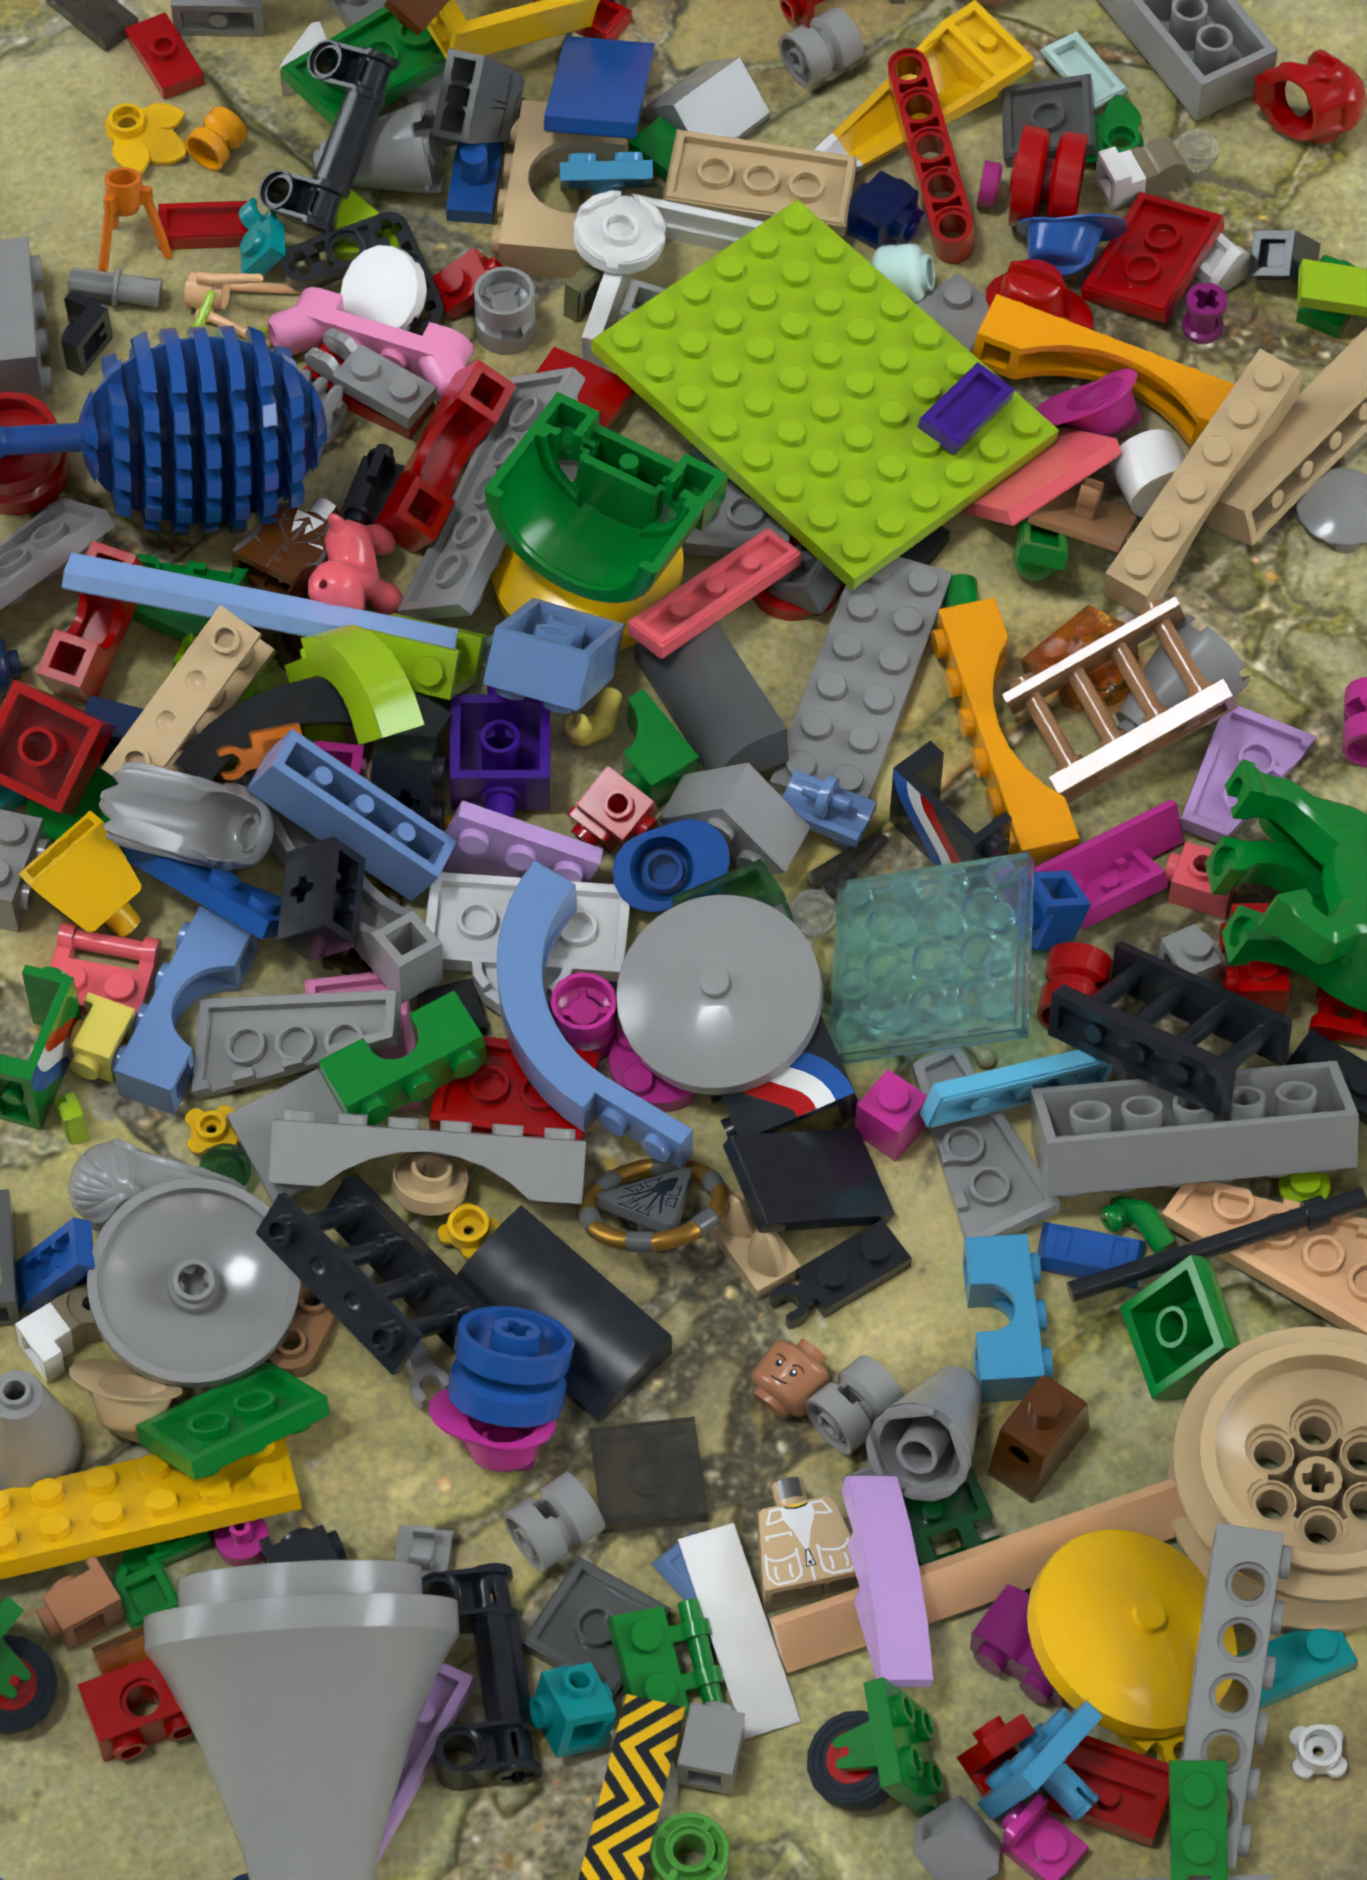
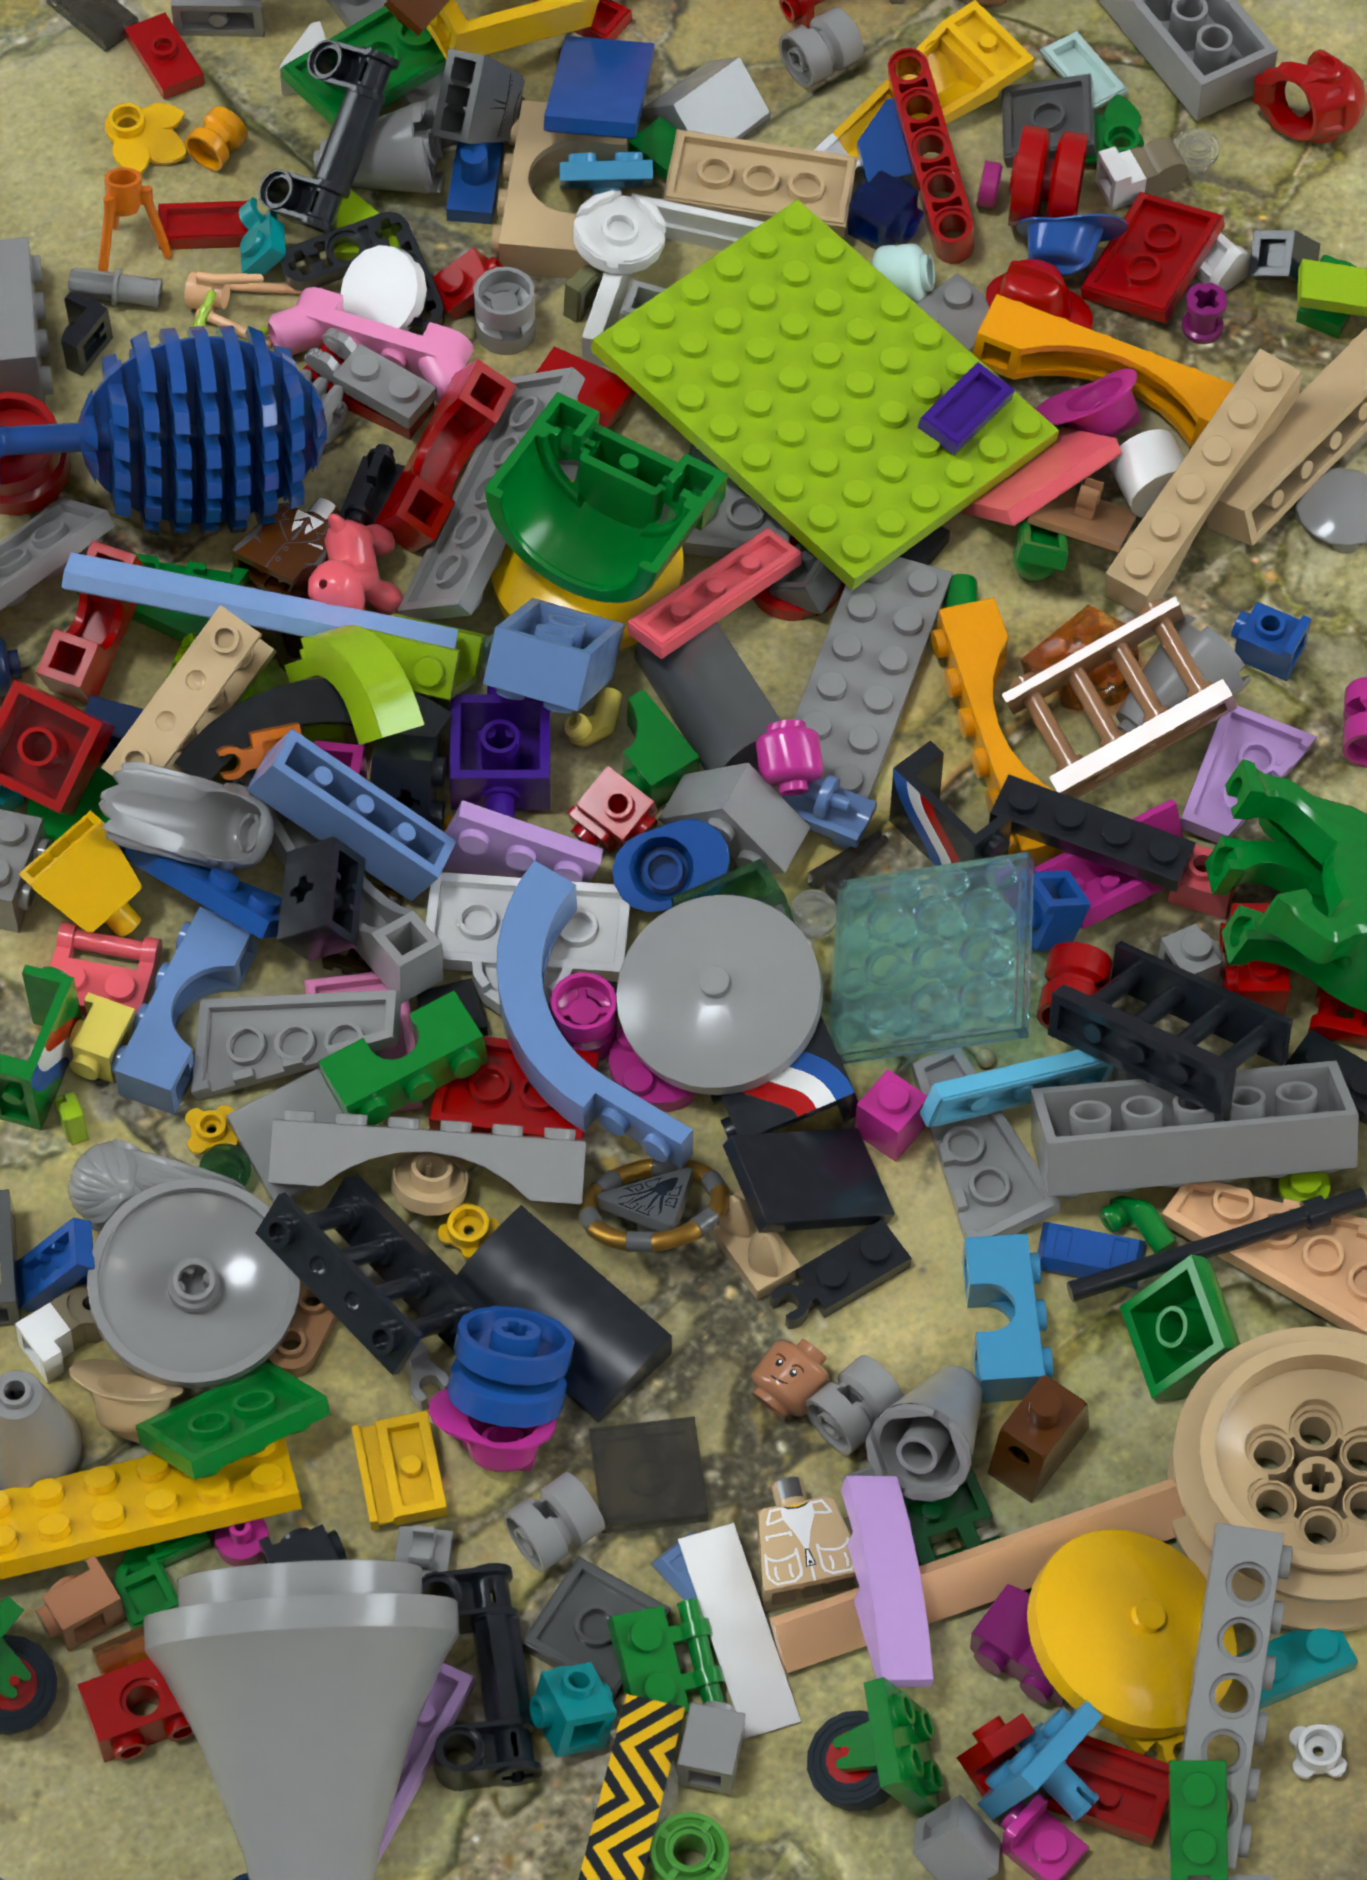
none -> yellow plate [351,1411,448,1531]
none -> dark pink head [756,720,823,796]
none -> blue tile [857,98,912,189]
none -> black plate [989,774,1196,892]
none -> blue brick [1231,602,1312,681]

